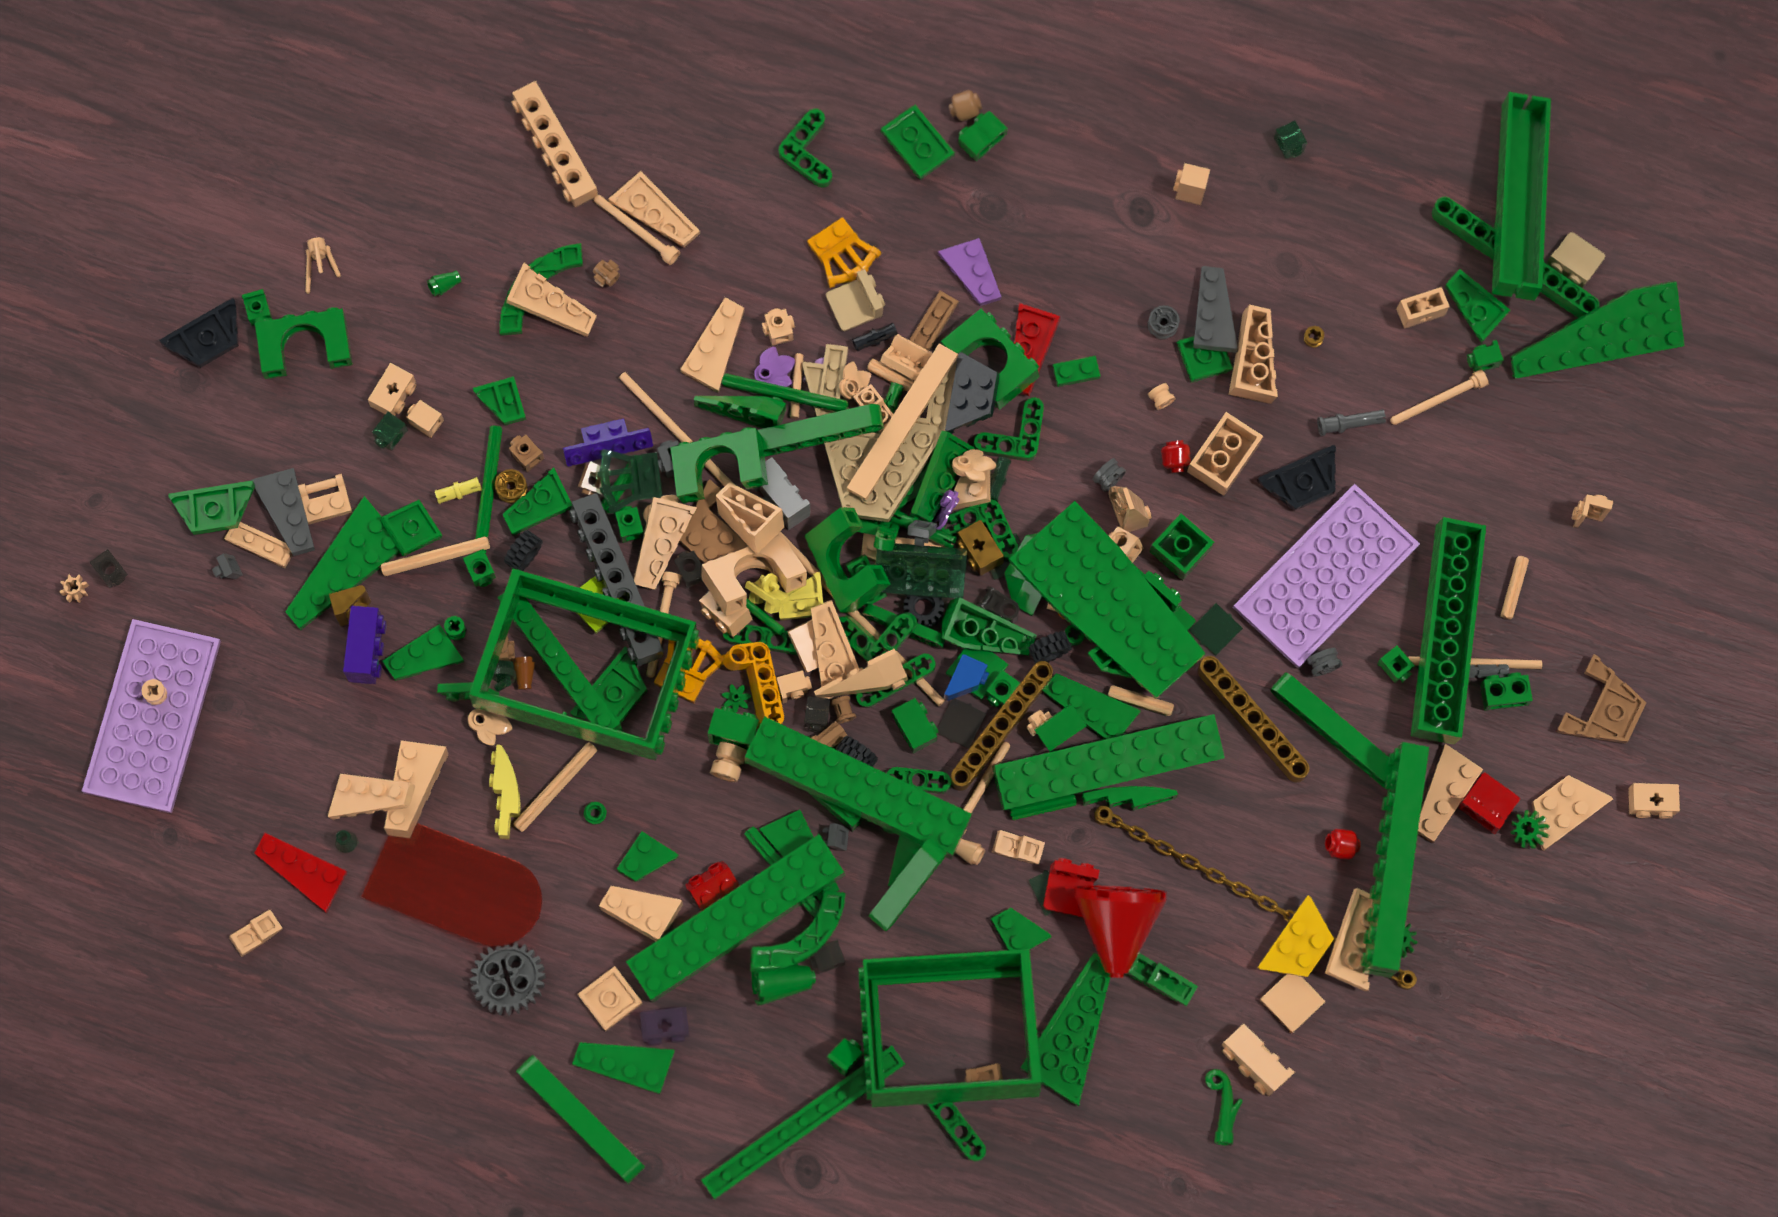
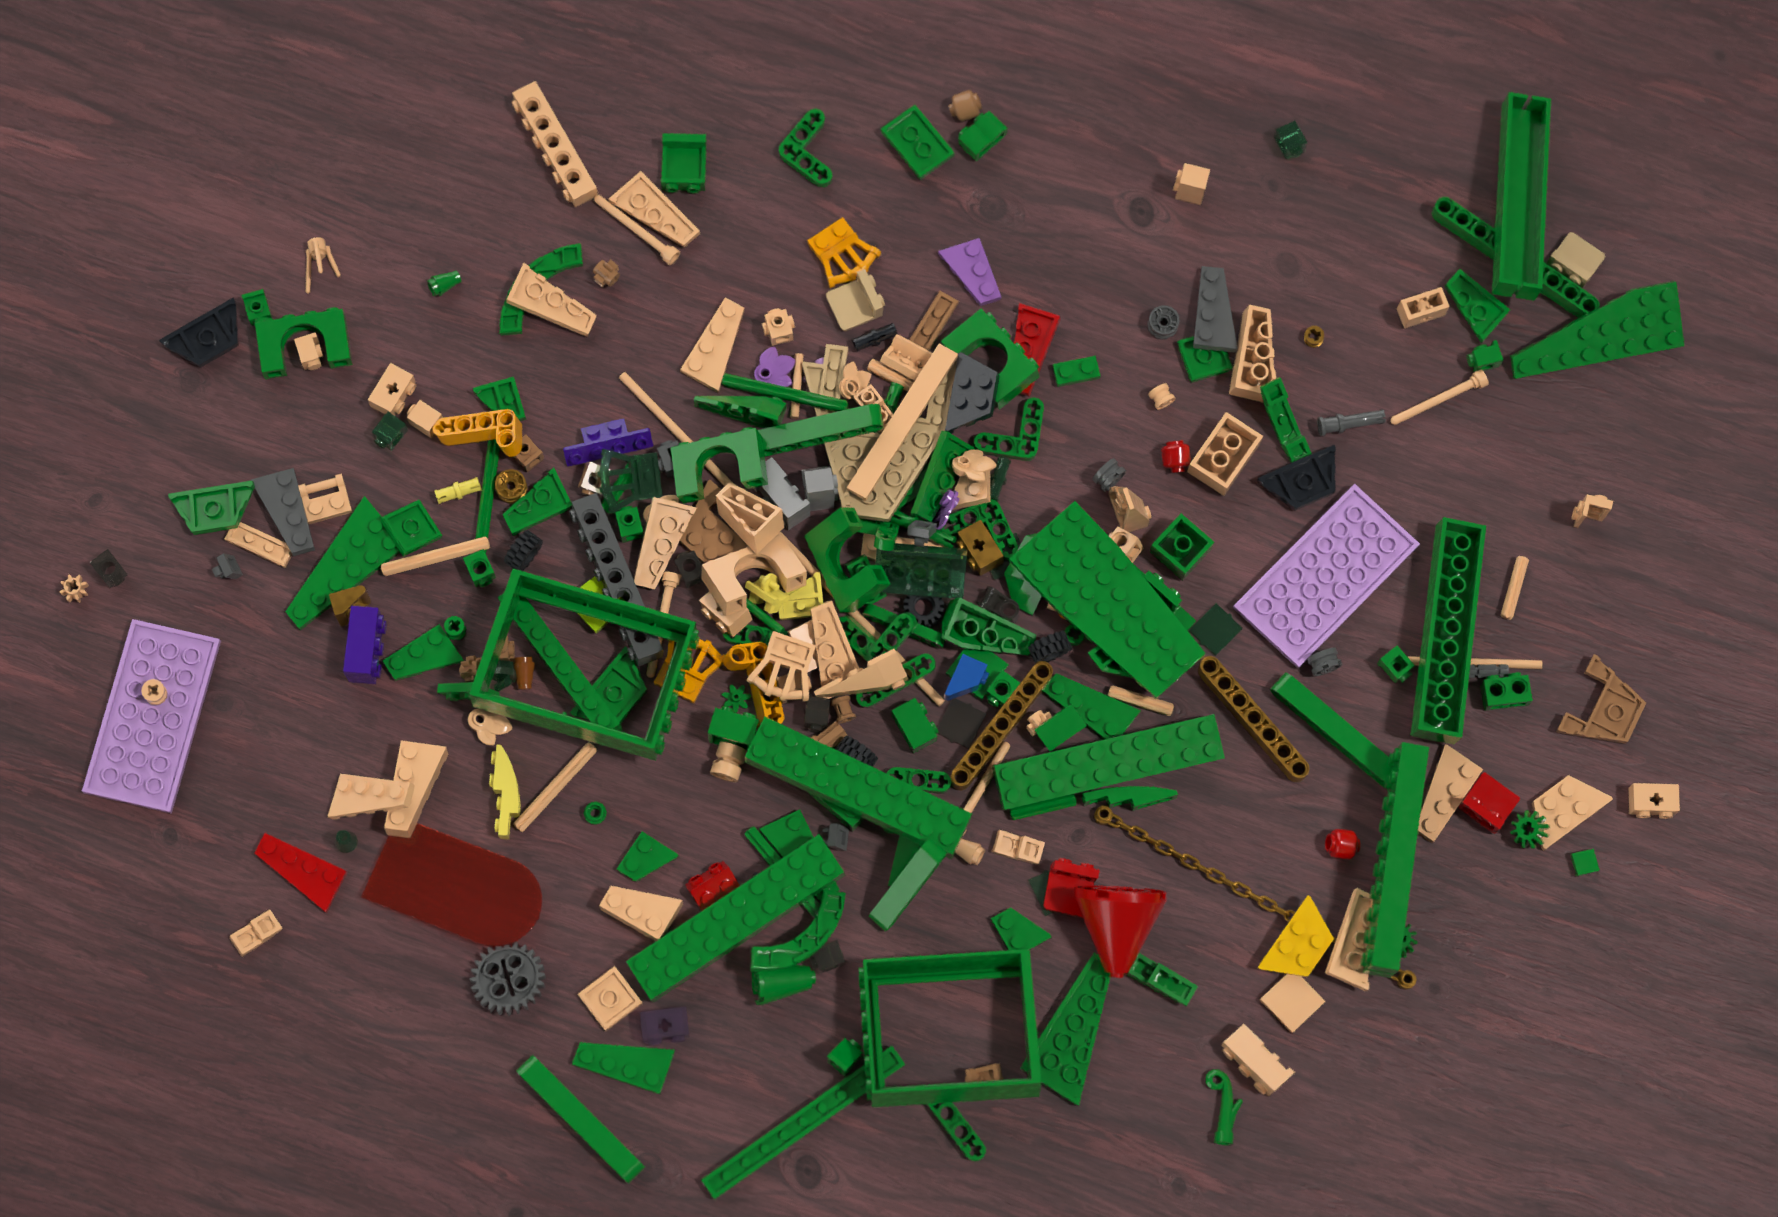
none -> light nougat brick [294,333,323,370]
none -> light orange beam [432,409,522,457]
none -> medium nougat gear [459,655,481,682]
none -> green panel [661,133,707,193]
none -> light nougat plate [746,631,816,702]
none -> light grey wedge [801,466,838,512]
none -> green slope [1260,377,1312,463]
none -> green tile [1570,849,1600,877]

